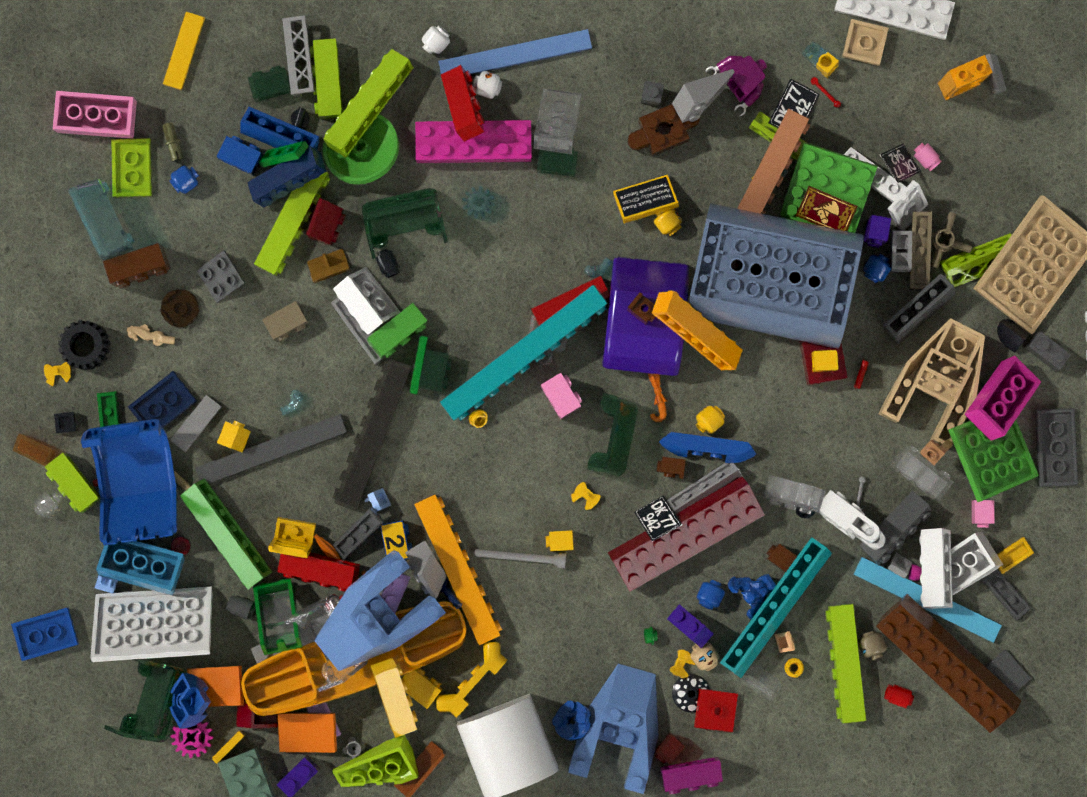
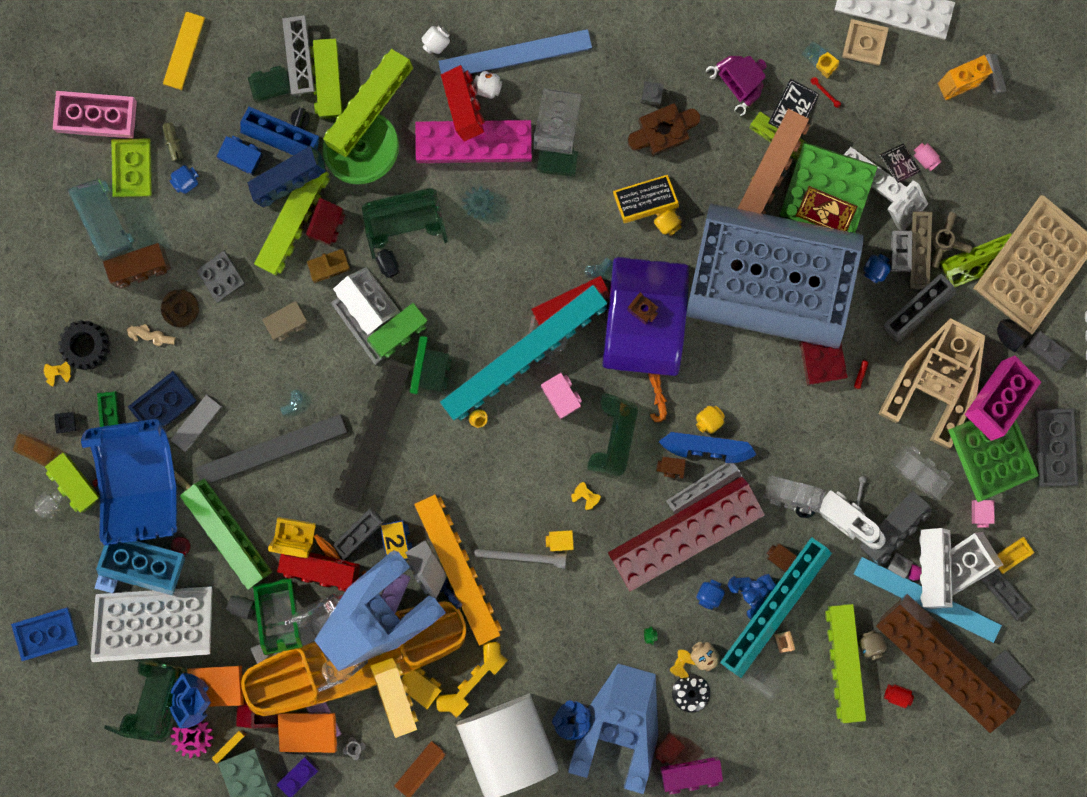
yellow brick [217,421,251,453] -> none
green tile [258,141,309,167] -> none
lime wedge [332,735,419,787] -> none
light blue tile [365,488,391,512] -> none
black sticker [634,496,682,542] -> none
light orange brick [652,290,743,371] -> none
dark purple brick [667,604,714,648] -> none
light grey slope [672,69,735,123] -> none
red plate [694,688,738,732] -> none
yellow plate [784,658,804,678] -> none
yellow panel [812,350,838,372] -> none
dark purple brick [863,215,891,248] -> none
medium nougat bracket [920,439,954,465] -> none

